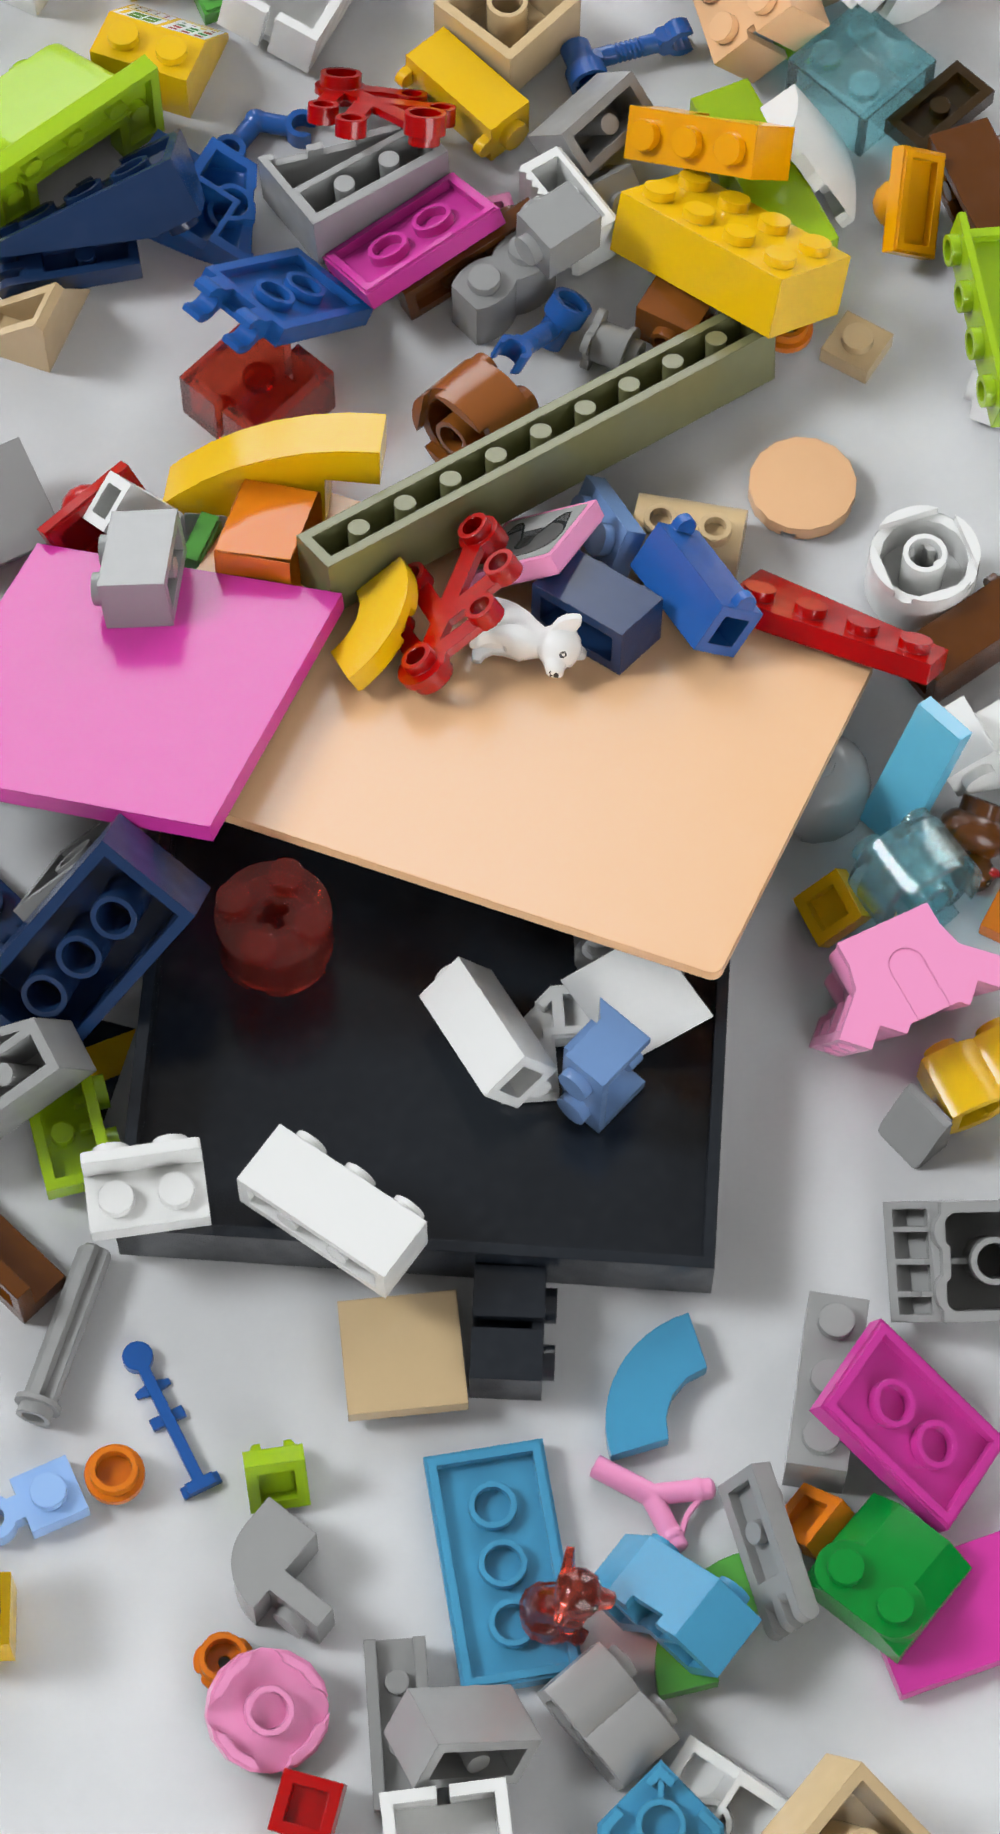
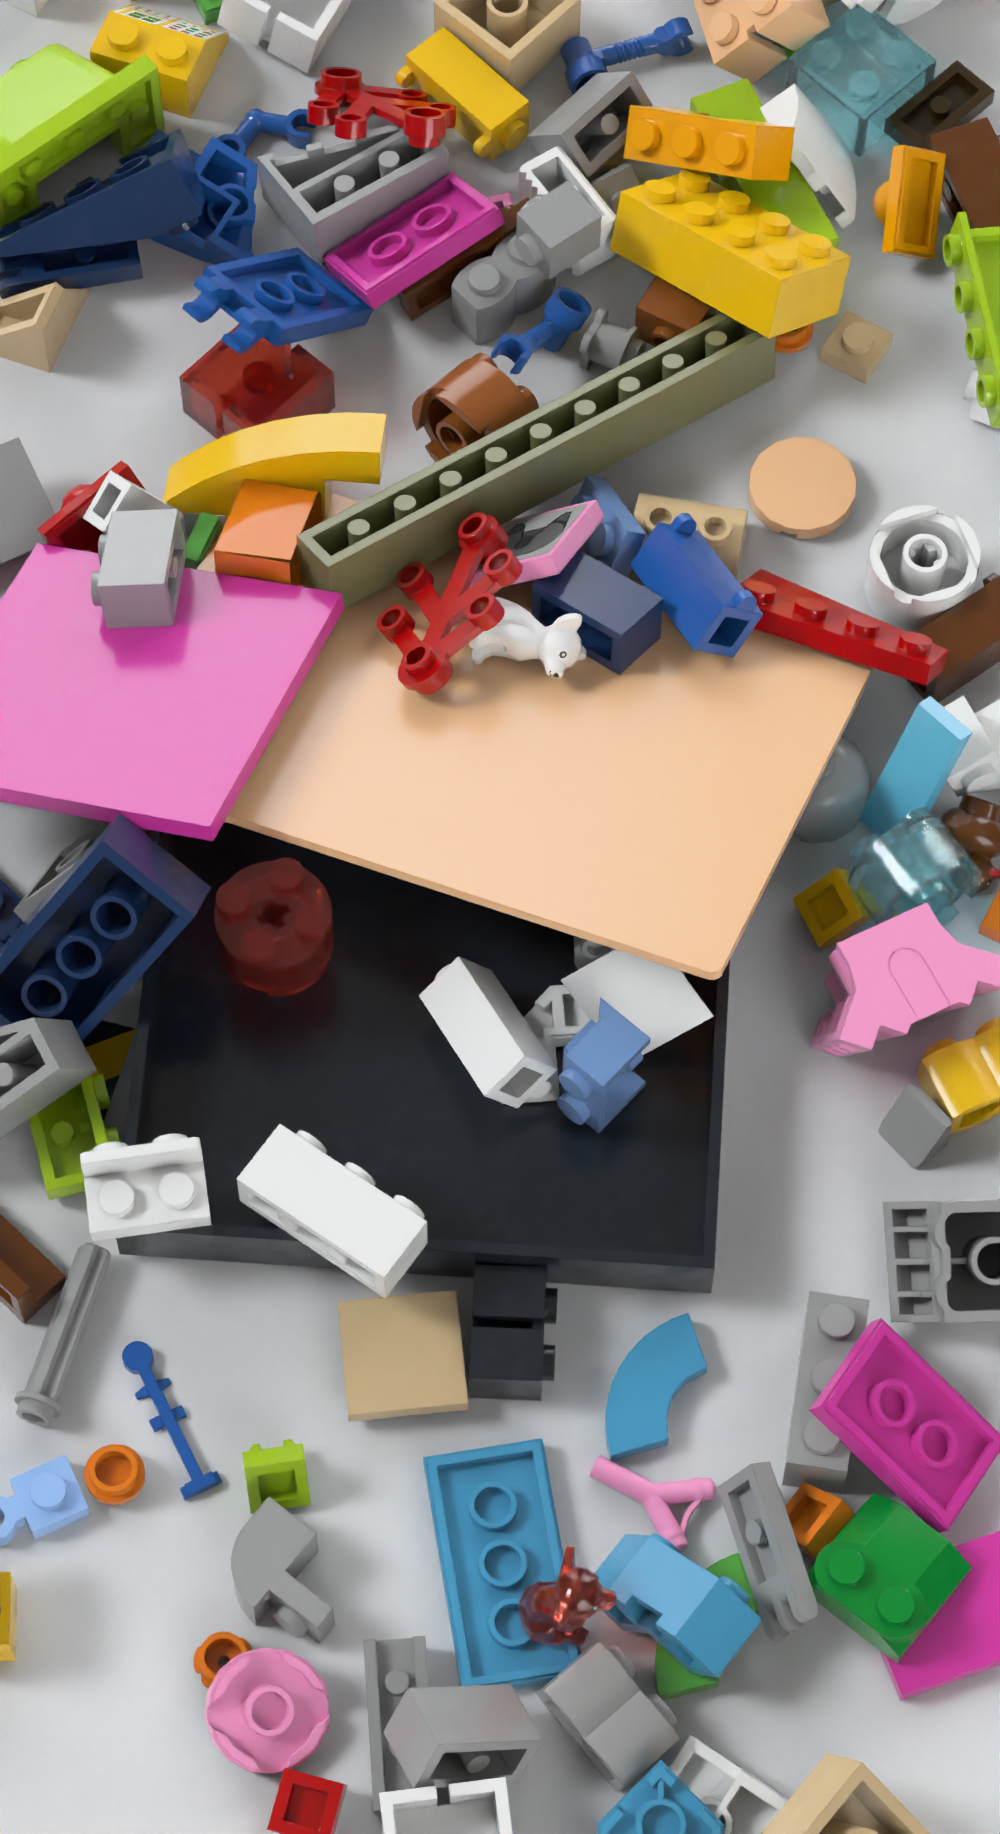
yellow tile [330,556,418,691] -> none

